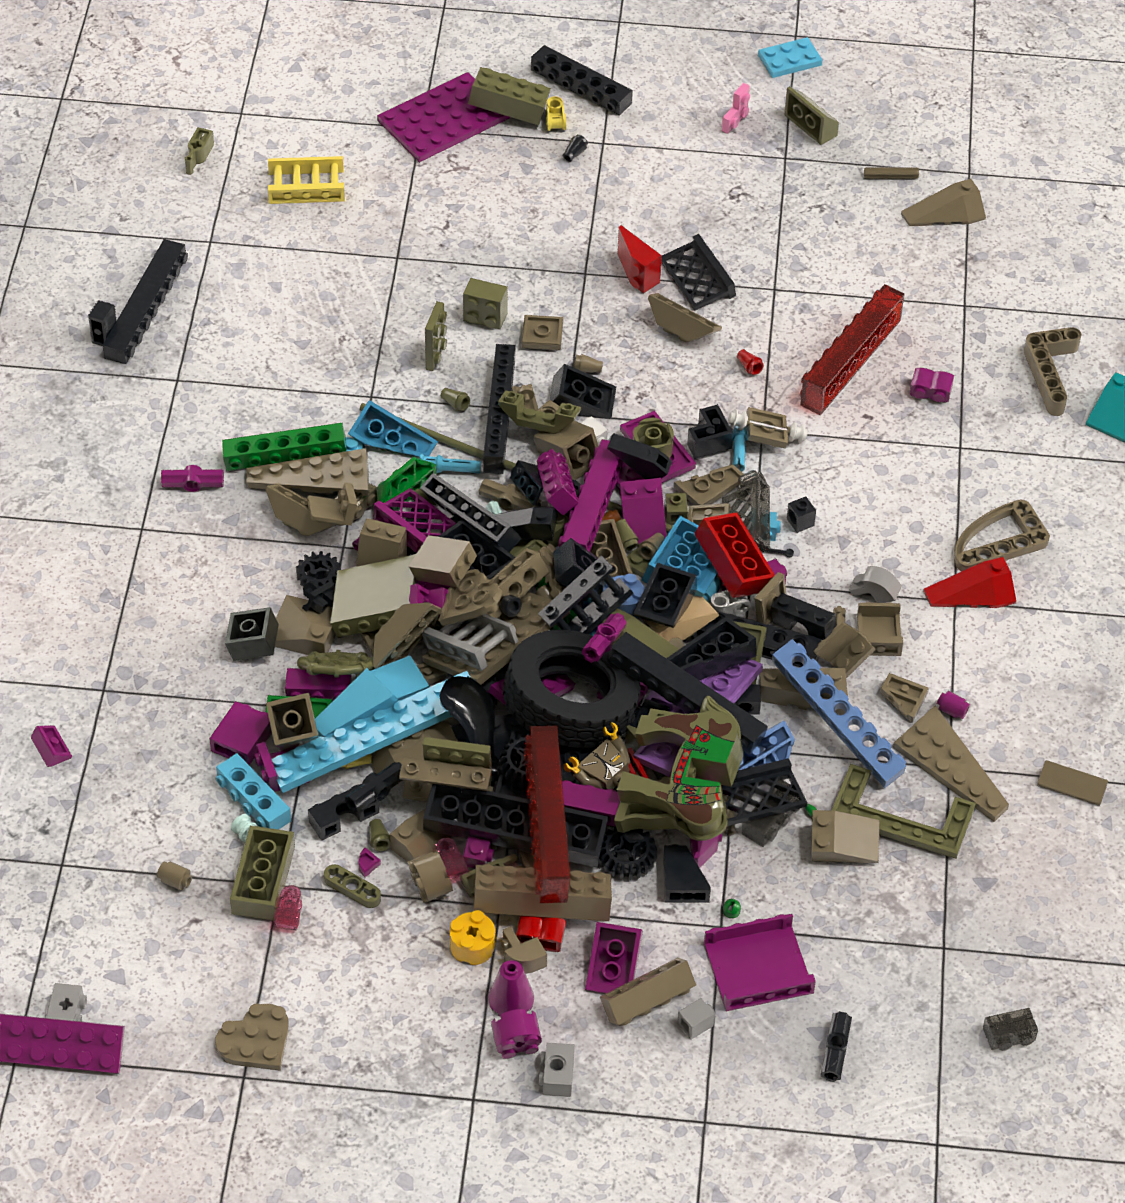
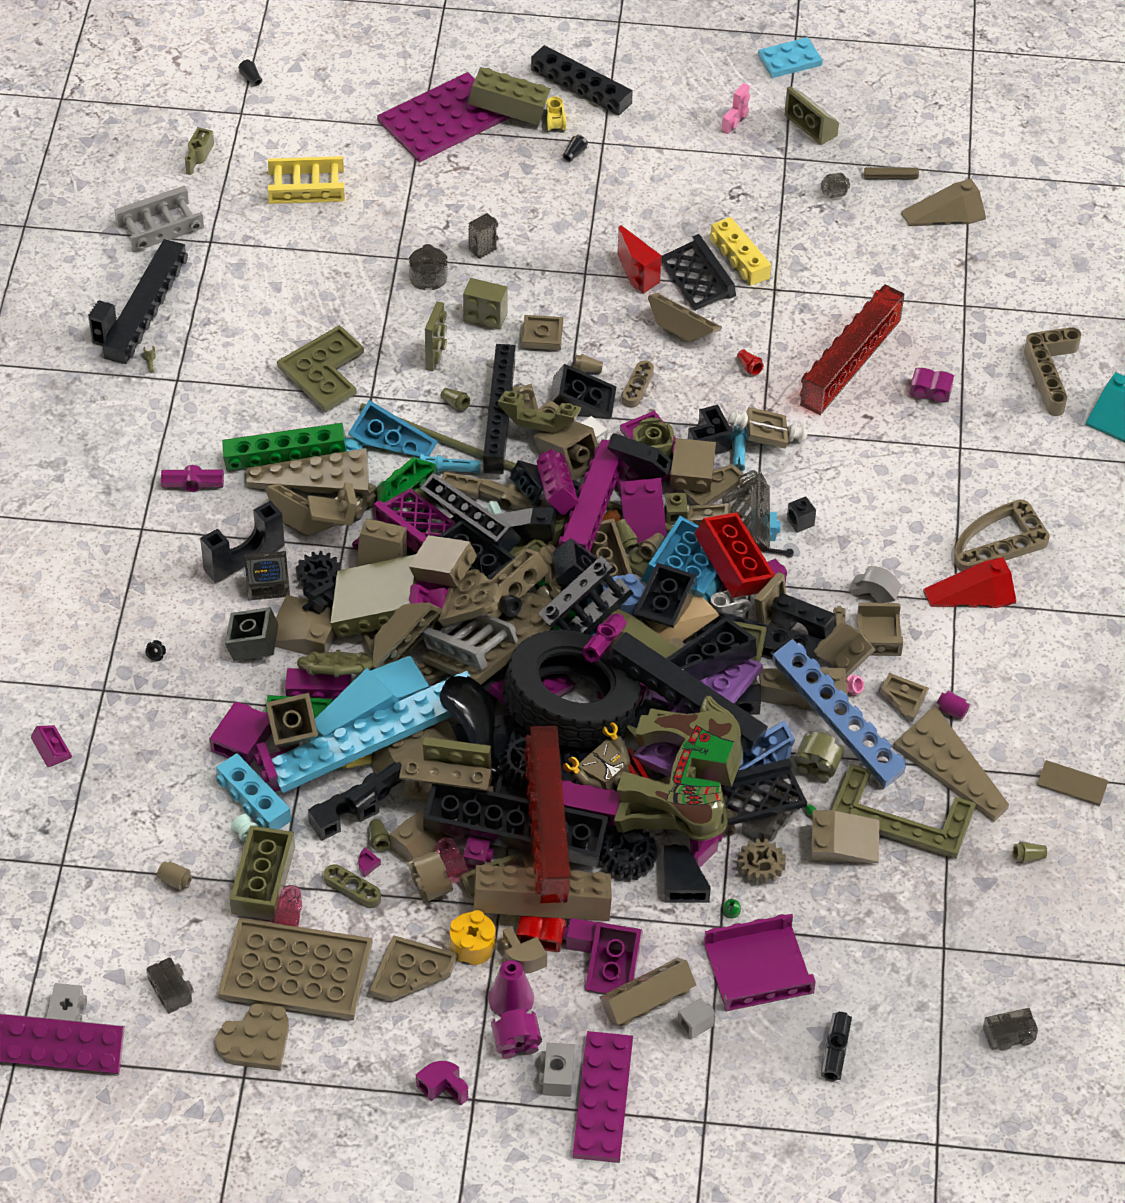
none -> light grey fence [114,186,204,252]
none -> olive hand [143,346,156,373]
none -> black plate [145,640,166,661]
none -> clear smoke brick [146,957,194,1014]
none -> black arch [200,501,285,583]
none -> dark tan plate [218,918,373,1020]
none -> black cone [238,59,263,86]
none -> slope [244,551,290,601]
none -> olive plate [277,325,364,412]
none -> dark tan plate [370,935,458,1002]
none -> clear smoke brick [409,244,448,290]
none -> magenta brick [416,1061,469,1105]
none -> dark tan plate [442,471,483,499]
none -> clear smoke brick [468,213,499,259]
none -> magenta brick [563,918,597,953]
none -> magenta plate [573,1031,633,1163]
none -> dark tan beam [622,361,654,408]
none -> dark tan brick [670,438,716,492]
none -> light yellow brick [710,217,771,286]
none -> dark tan gear [738,838,786,884]
none -> olive brick [794,732,844,782]
none -> clear smoke head [821,172,850,198]
none -> bright pink plate [846,675,864,696]
none -> olive cone [1012,841,1047,863]

